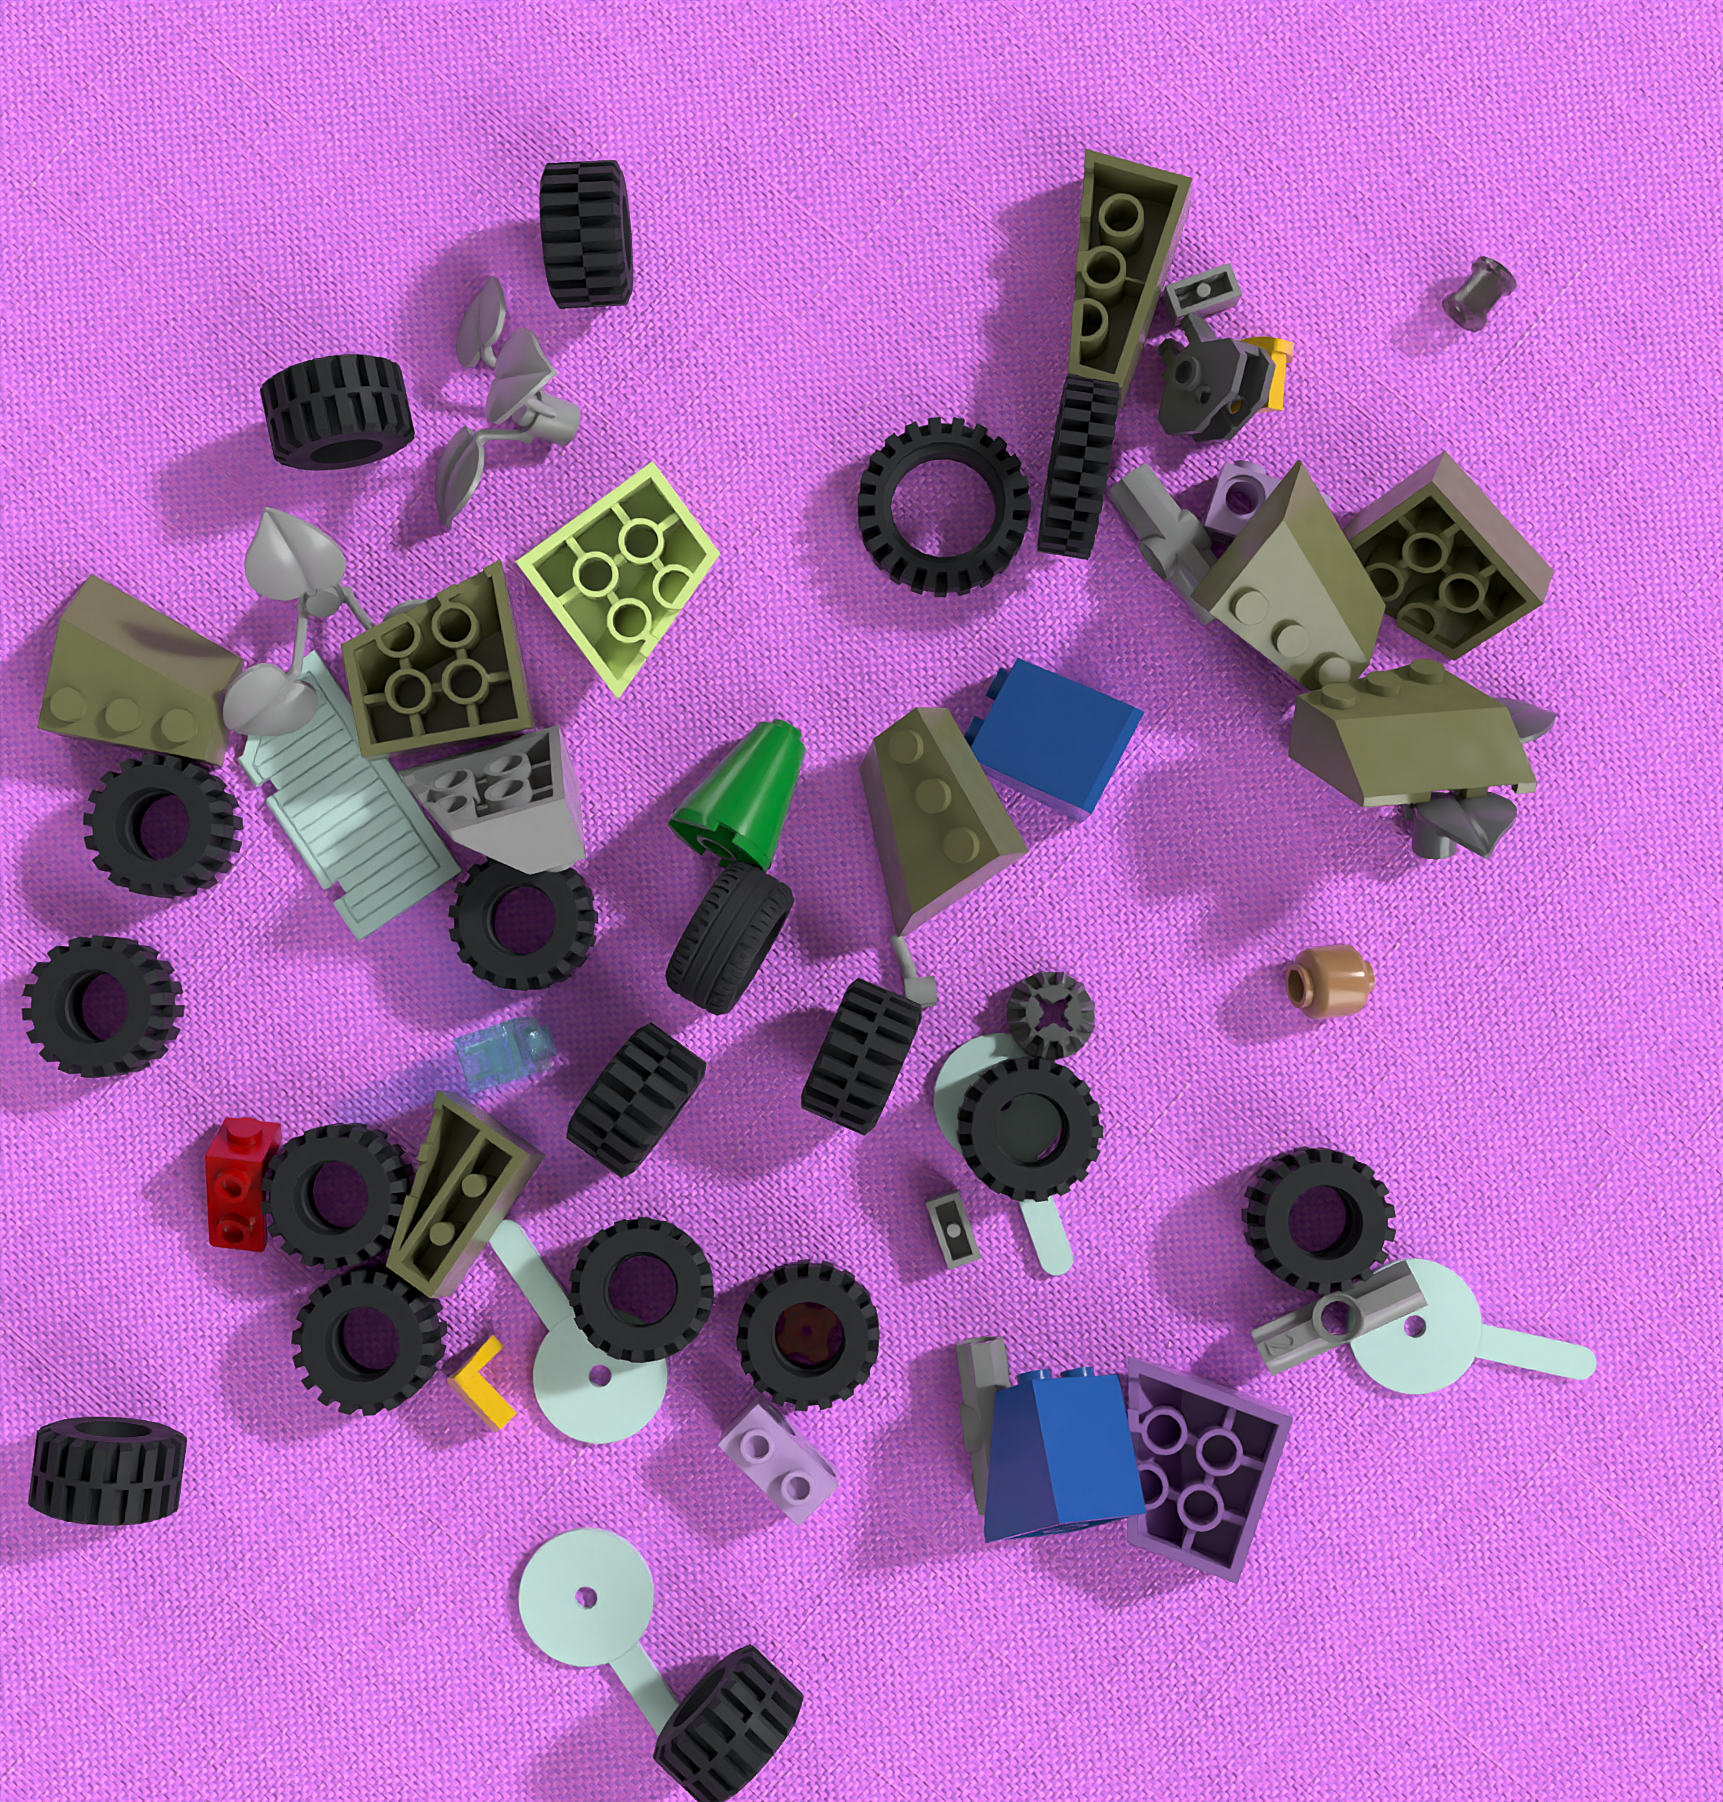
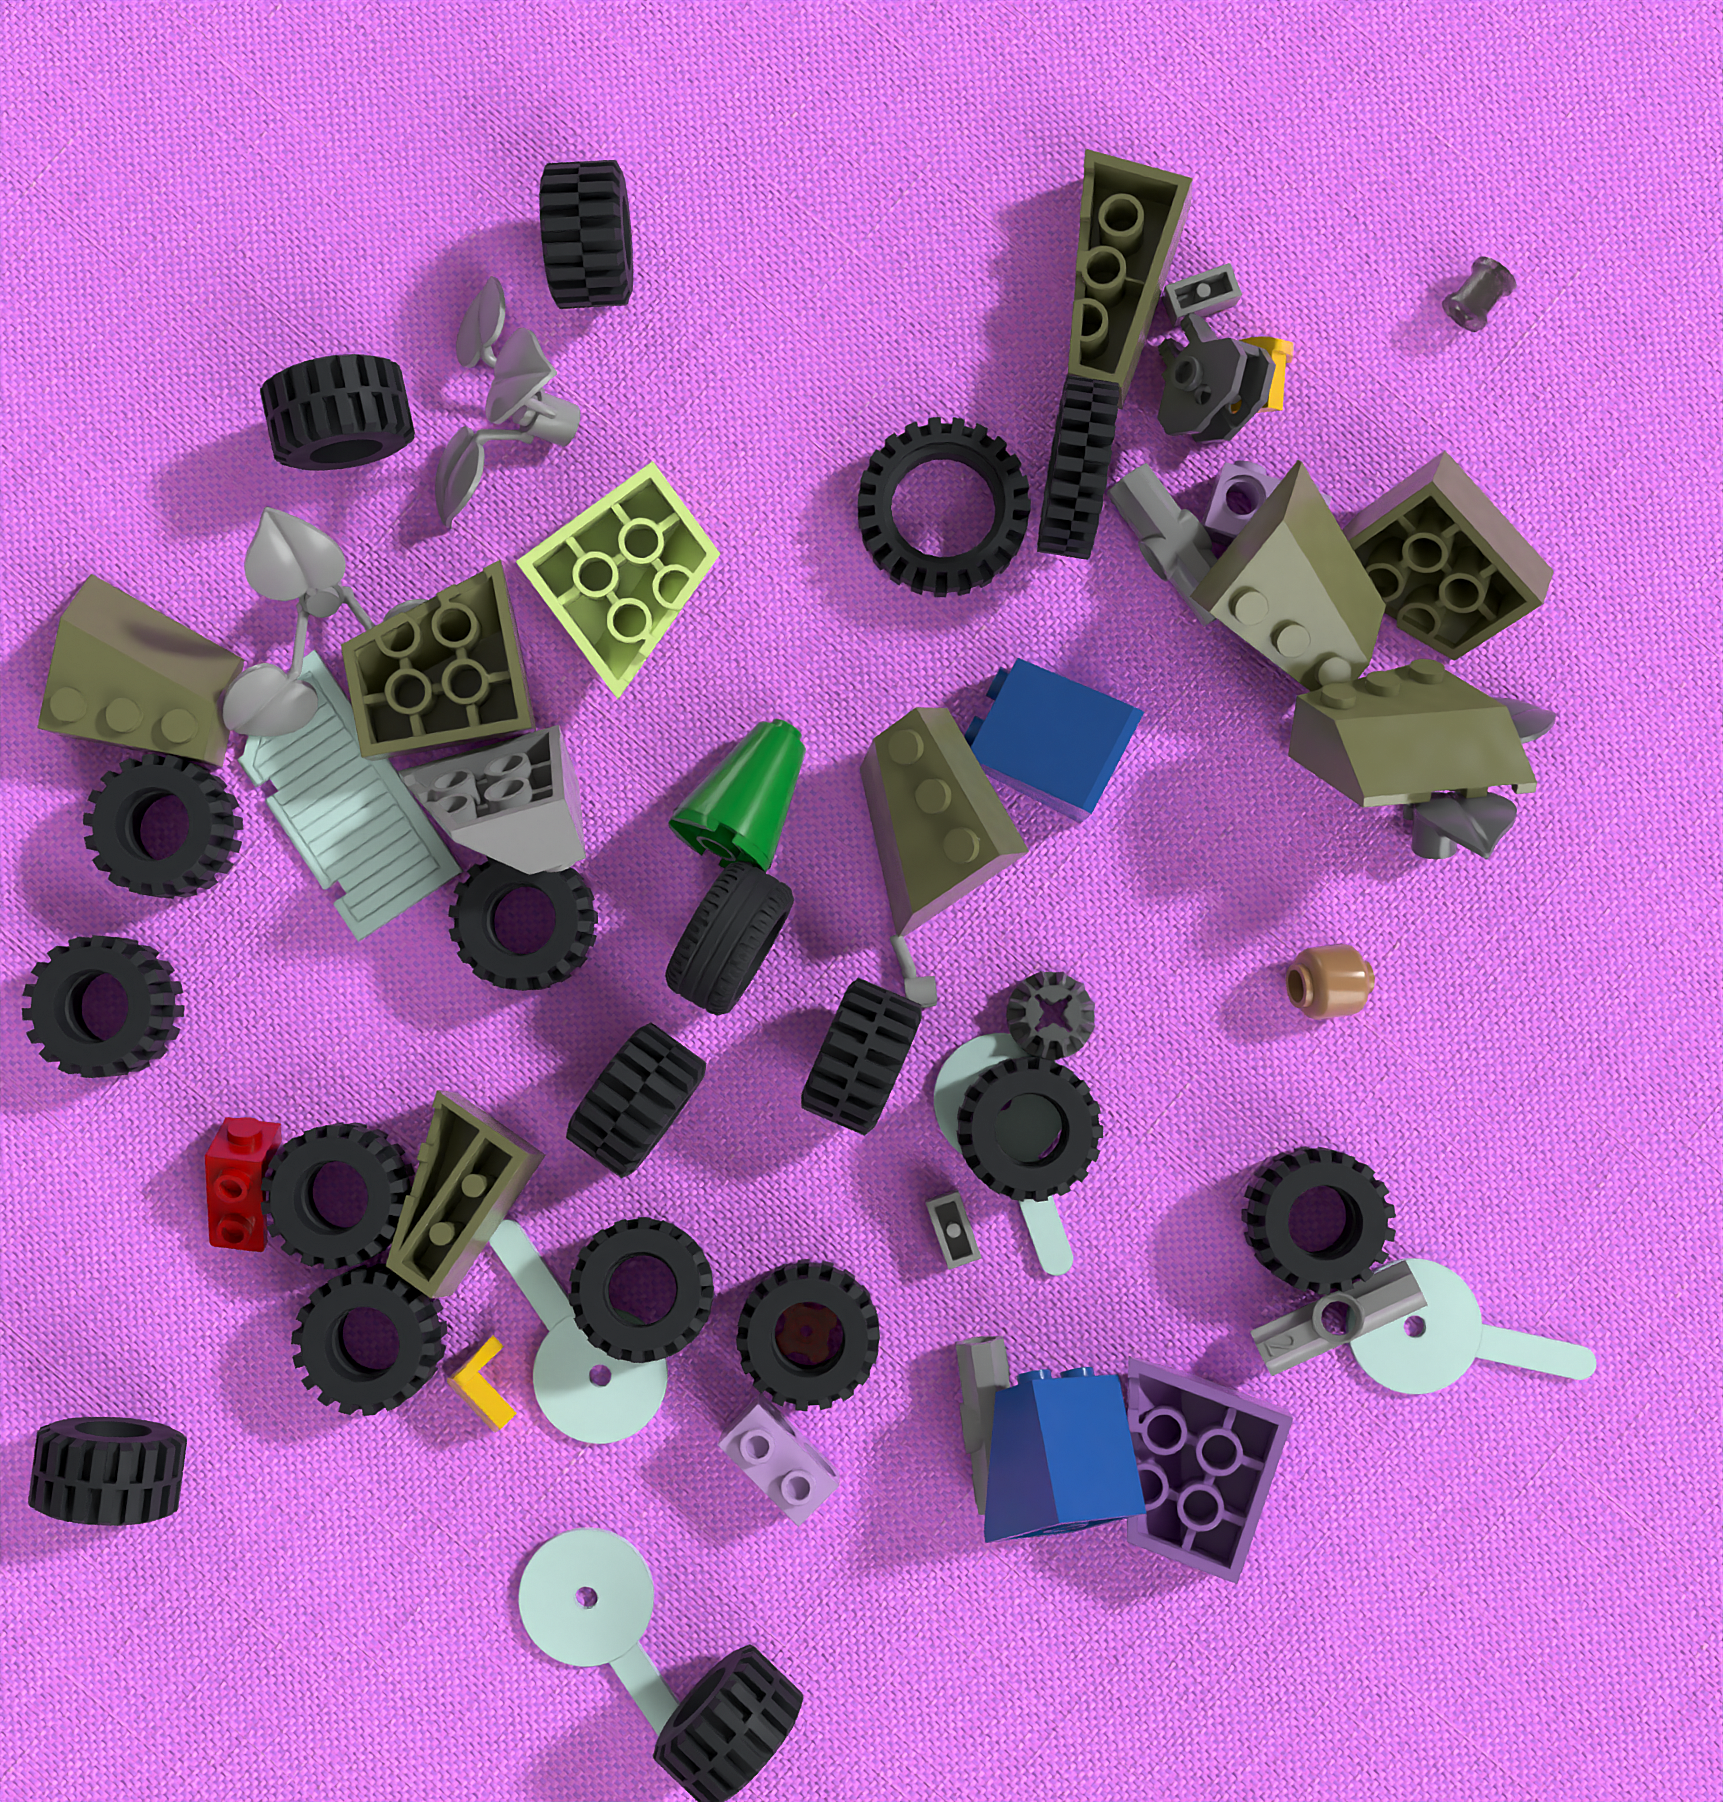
clear light blue brick [453,1017,557,1094] -> none

